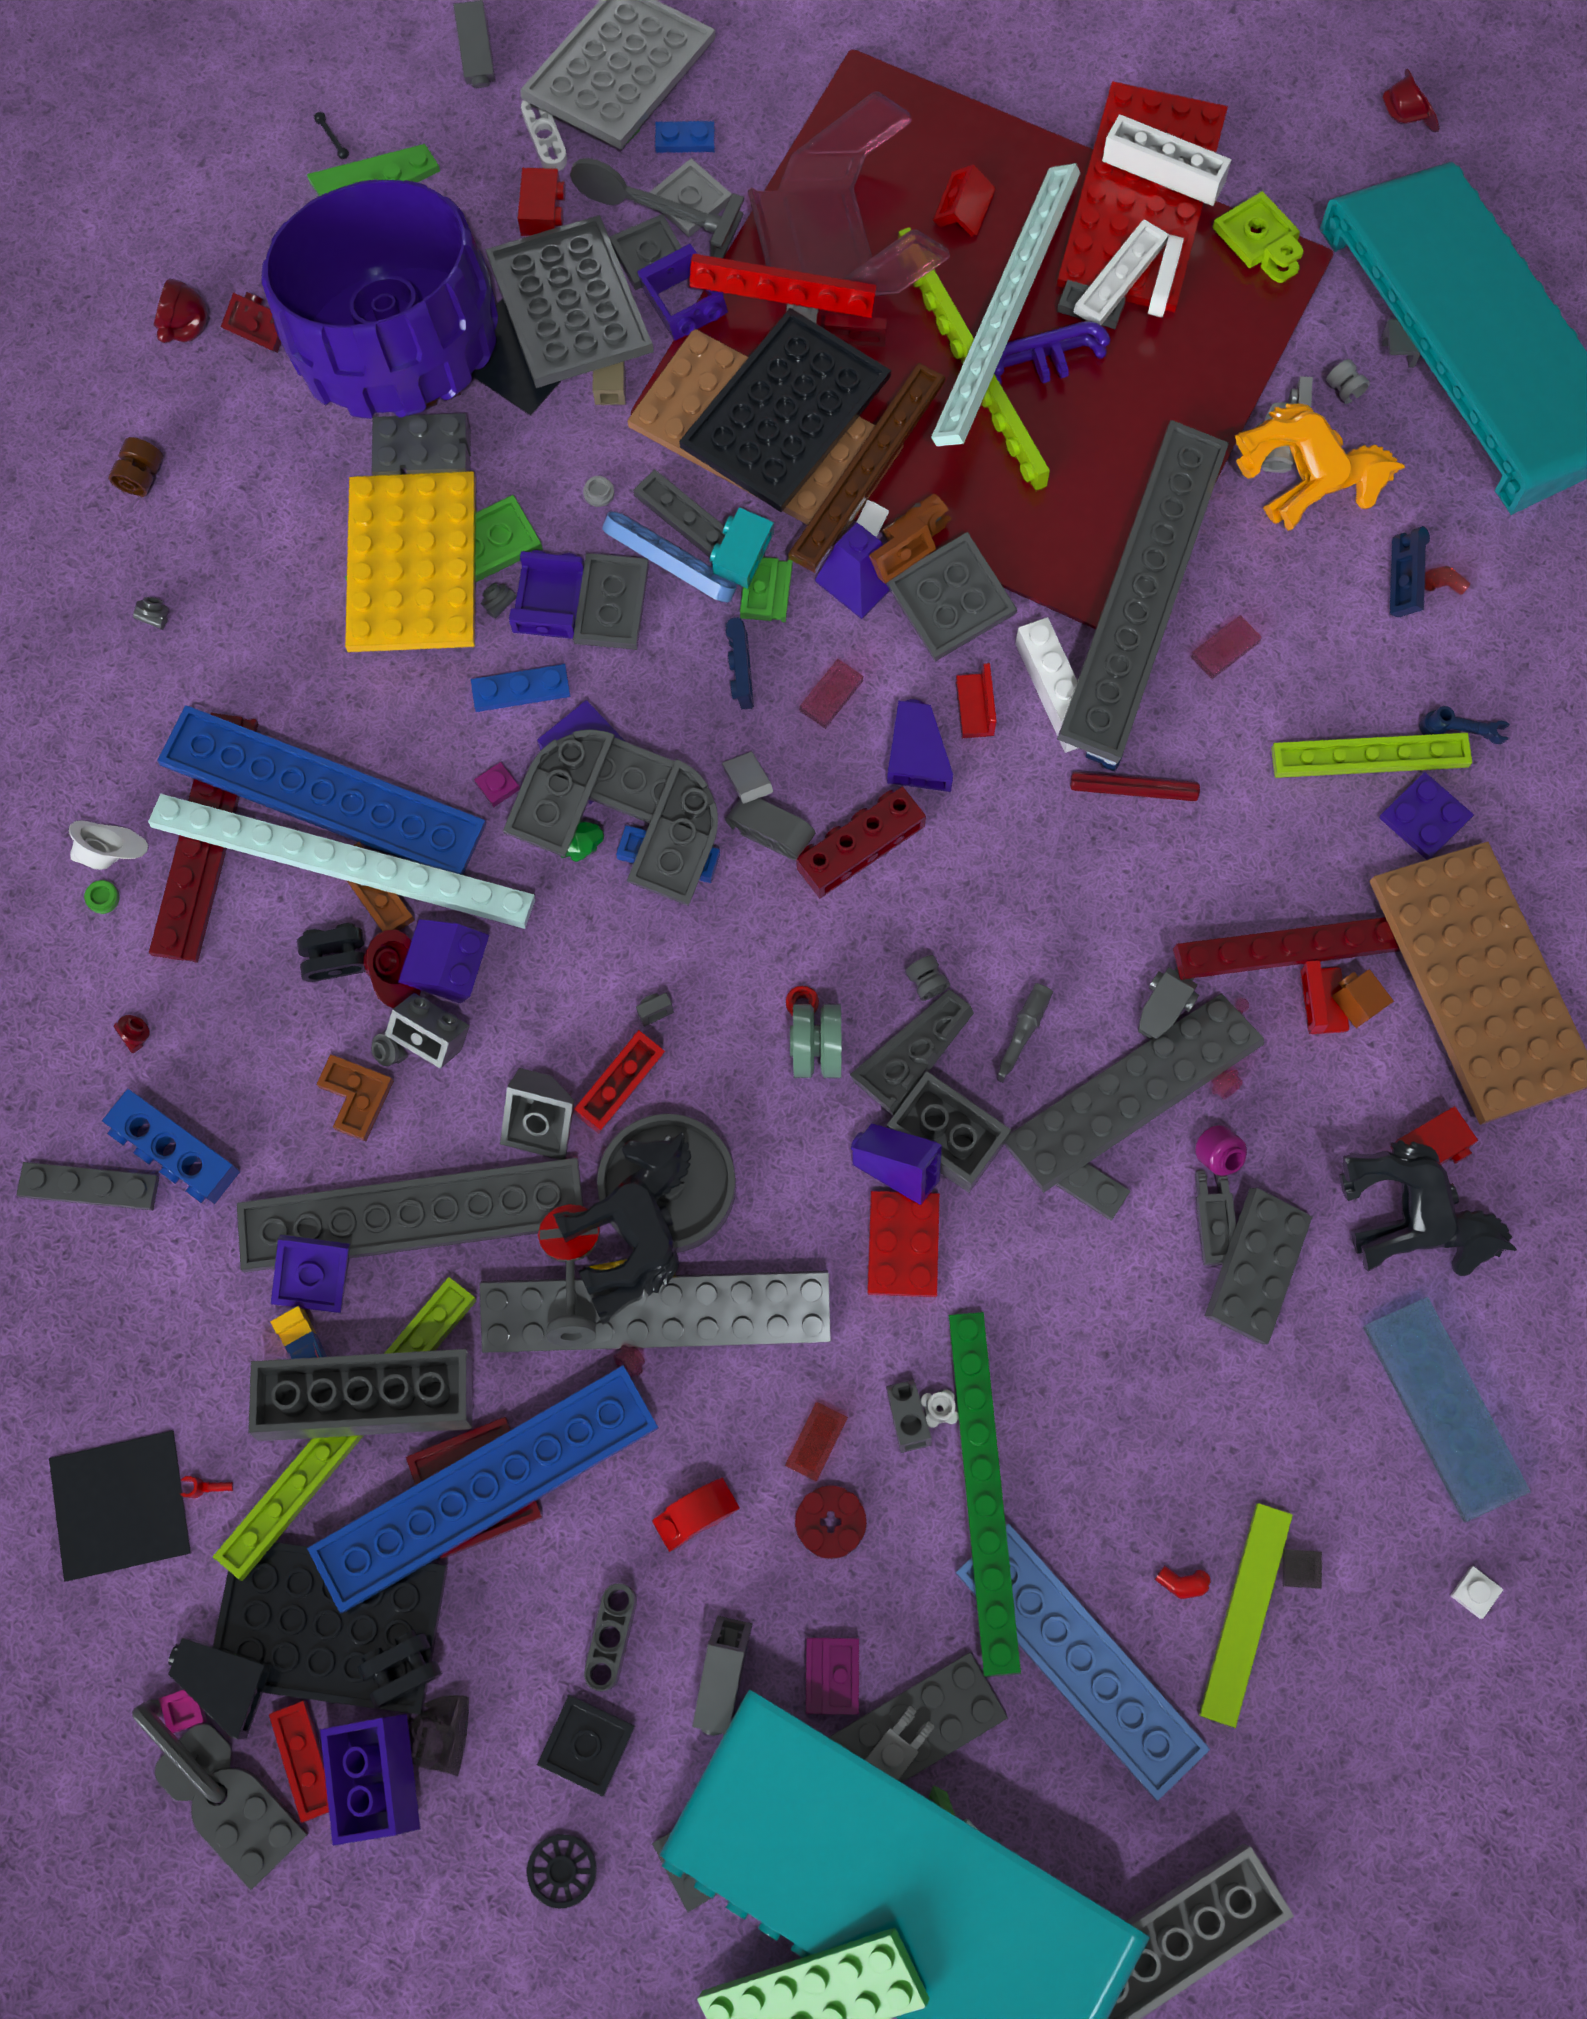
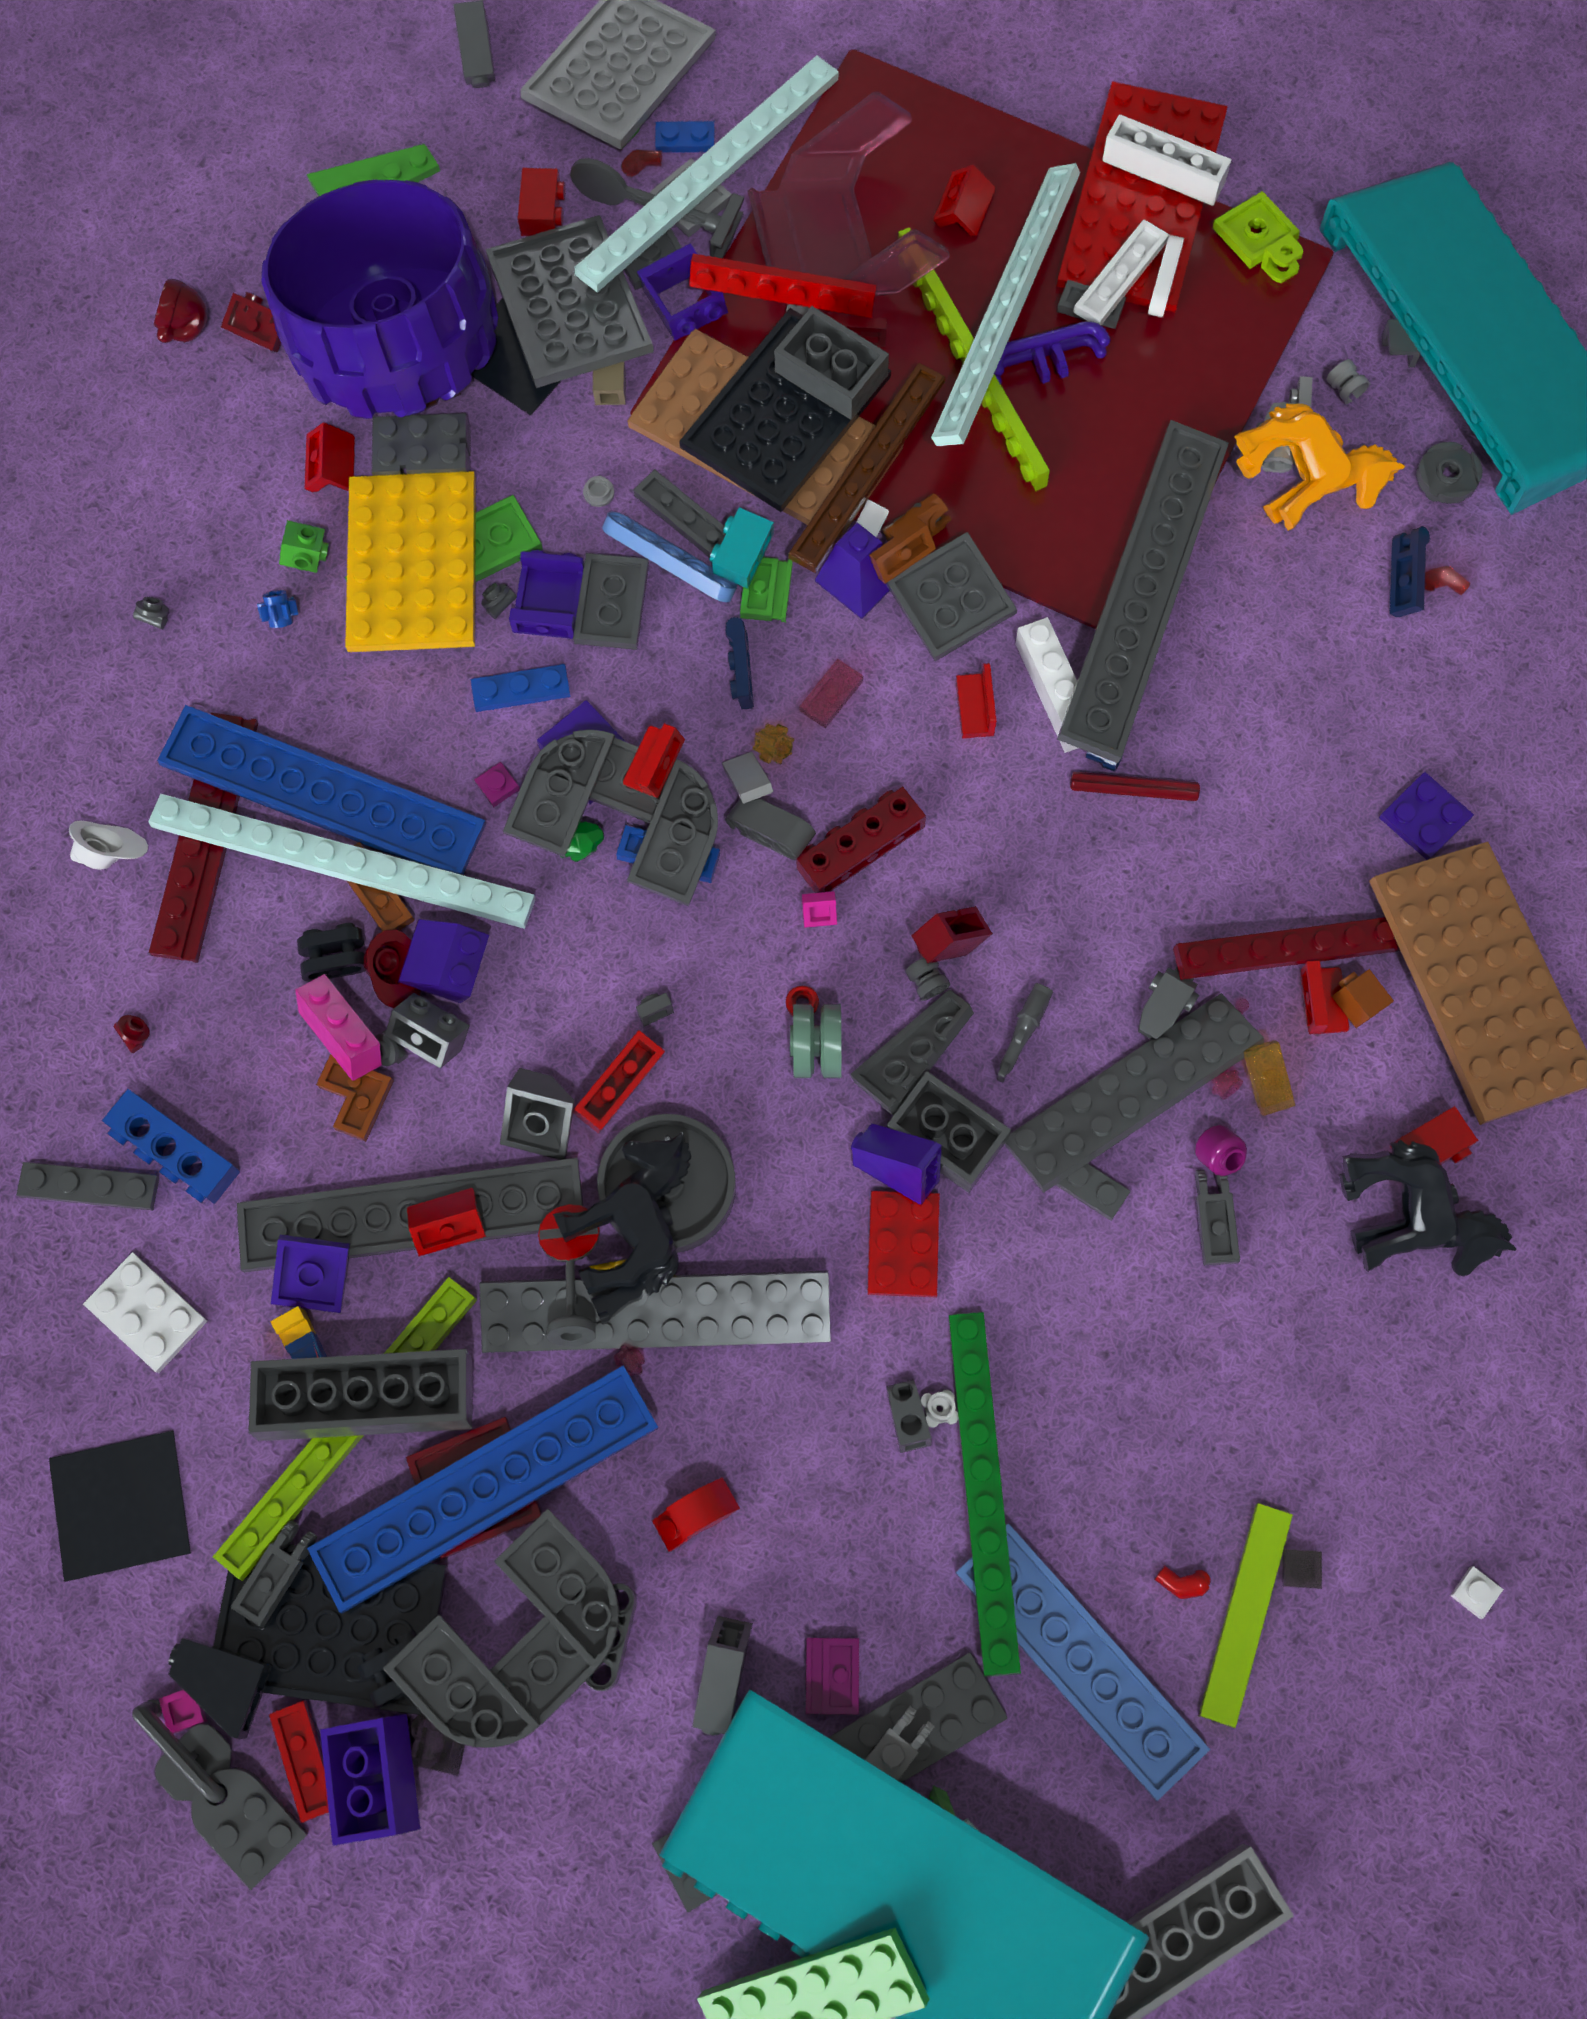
bright green tile [84,880,120,914] -> none
reddish brown wheel [108,437,164,497] -> none
red hand [180,1476,233,1499] -> none
black hinge [314,112,349,159] -> none
white beam [521,100,567,171] -> none
black wheel [527,1834,597,1909] -> none
black plate [537,1695,636,1797] -> none
clear red plate [785,1402,848,1482] -> none
dark red plate [795,1486,867,1559] -> none
dark purple slope [887,699,953,792] -> none
clear pink plate [1191,615,1262,679] -> none
dark grey plate [1205,1188,1313,1344] -> none
lime plate [1271,733,1472,778] -> none
clear light blue plate [1363,1297,1531,1523] -> none
dark red piece [1383,69,1439,132] -> none
dark blue brick [1419,706,1510,744] -> none
none -> white plate [83,1252,207,1373]
none -> dark grey hinge [231,1520,317,1627]
none -> blue gear [257,590,299,628]
none -> bright green brick [279,520,329,573]
none -> dark pink brick [295,974,382,1081]
none -> red panel [304,422,355,492]
none -> dark grey plate [383,1509,619,1748]
none -> red panel [407,1188,486,1257]
none -> light aqua plate [575,55,839,293]
none -> clear red arm [621,150,663,177]
none -> red panel [623,723,685,798]
none -> clear yellow gear [753,723,795,764]
none -> dark grey brick [774,306,889,420]
none -> dark pink plate [802,891,837,928]
none -> dark red piece [911,906,993,963]
none -> clear yellow plate [1244,1040,1296,1116]
none -> dark grey plate [1416,442,1482,504]

